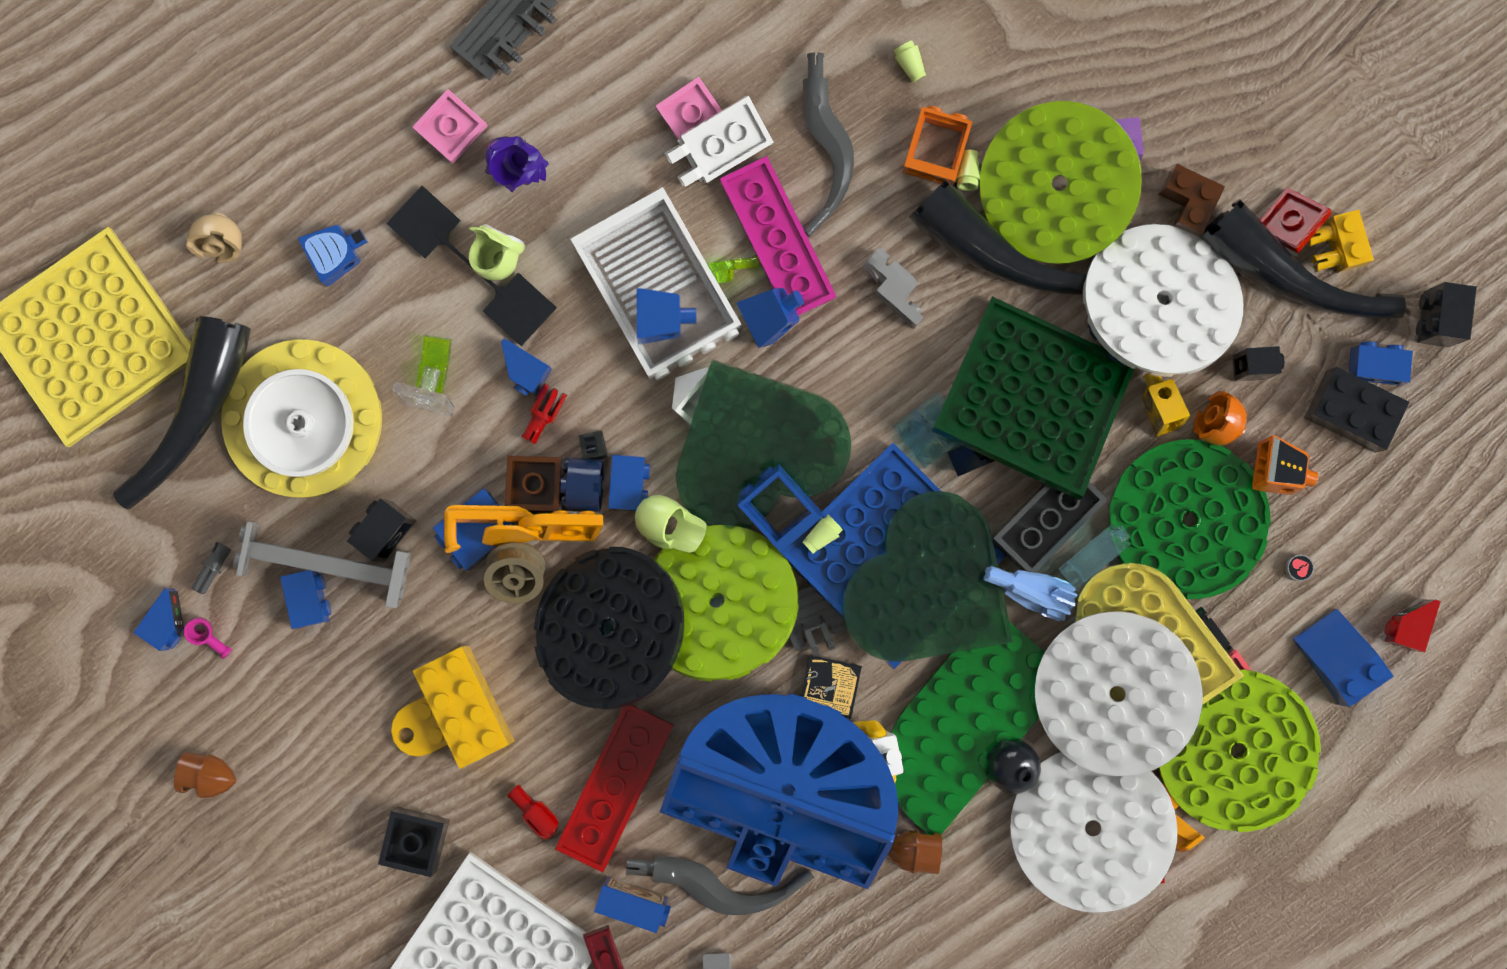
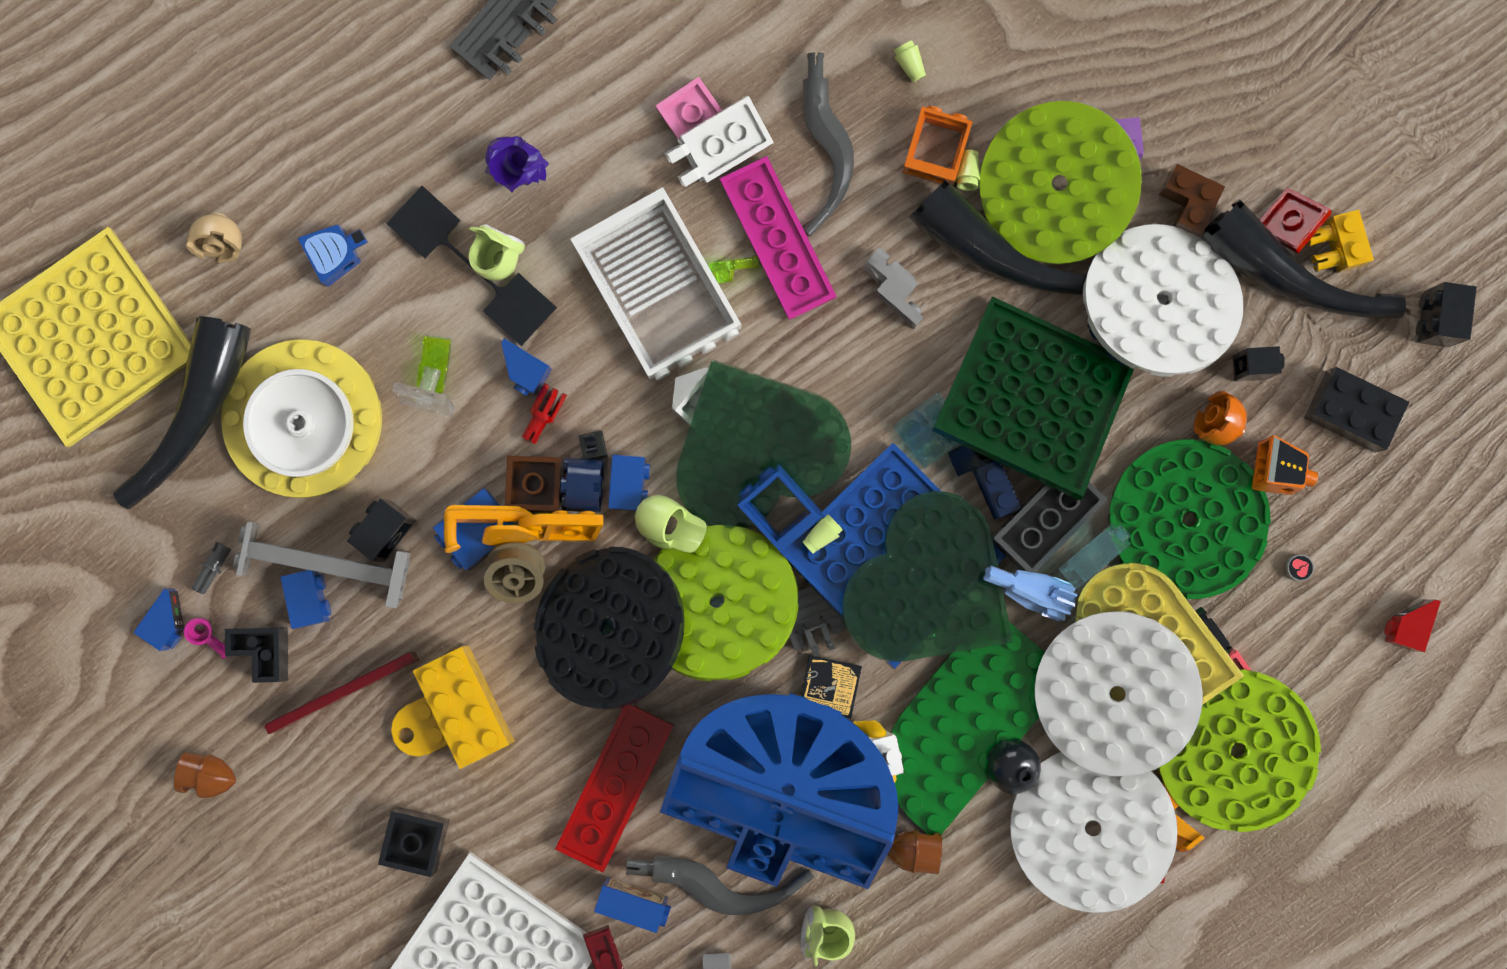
bright pink plate [413,89,488,164] -> none
red arm [507,784,558,839] -> none
blue torso [636,288,696,344] -> none
blue torso [737,288,804,348] -> none
yellow torso [1142,372,1190,437] -> none
blue slope [1293,609,1394,707] -> none
blue brick [1348,342,1413,386] -> none
none -> black brick [225,627,288,683]
none -> dark red tile [264,652,419,735]
none -> yellowish green piece [800,905,855,967]
none -> dark blue brick [972,461,1022,520]

